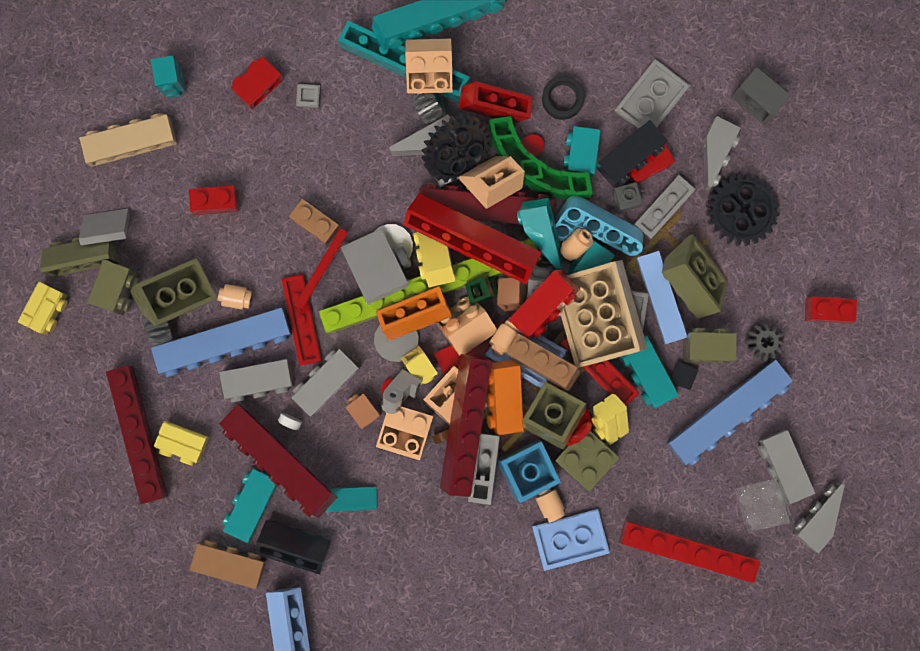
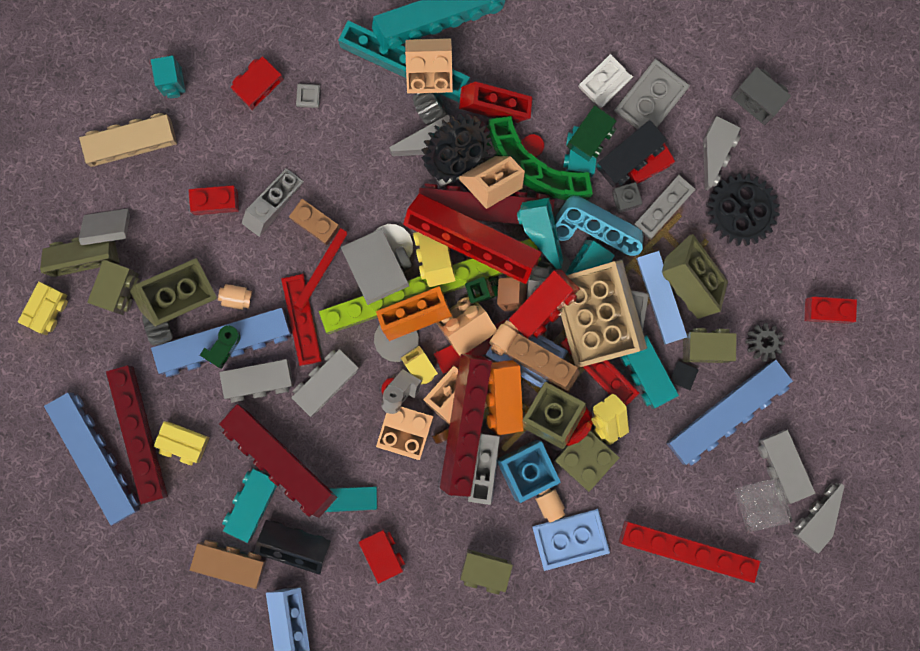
white tile [278,413,302,430] -> none
nougat brick [345,393,381,429] -> none
black tyre [542,75,585,120] -> none
light nougat brick [560,228,593,261] -> none
none -> medium blue brick [44,392,139,525]
none -> dark green leg [200,325,241,369]
none -> light grey slope [242,168,304,237]
none -> red brick [358,529,406,584]
none -> olive brick [460,549,513,595]
none -> dark green brick [567,105,617,162]
none -> white plate [578,54,633,109]

